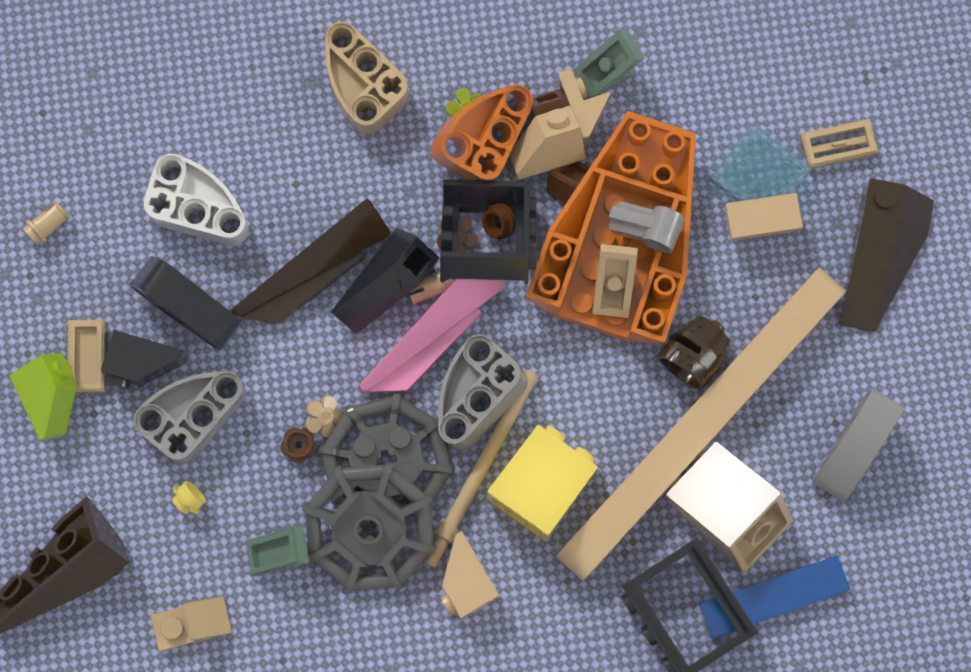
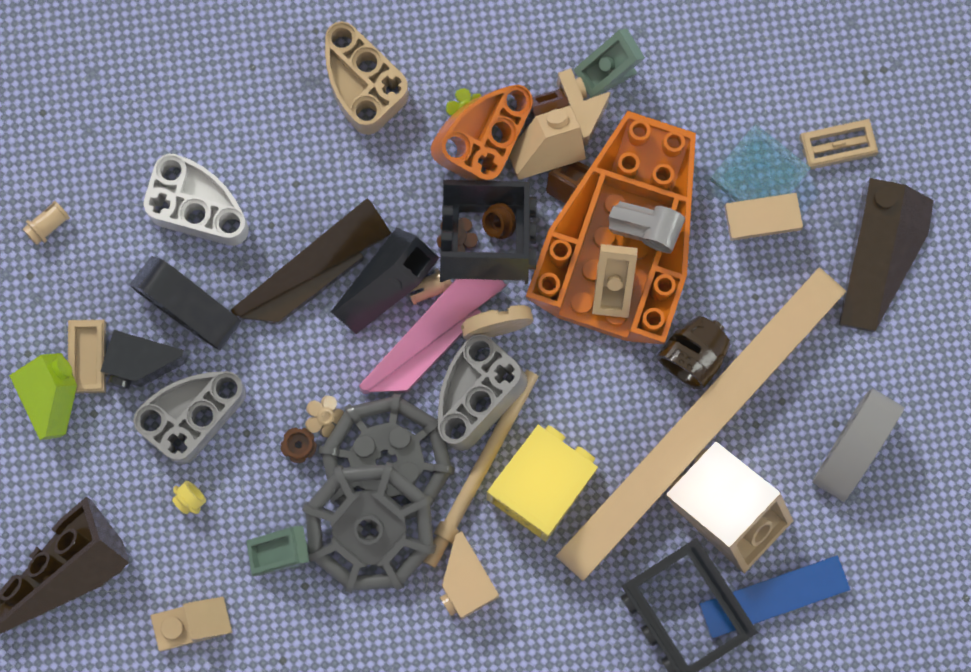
none -> tan tile [461,305,533,340]

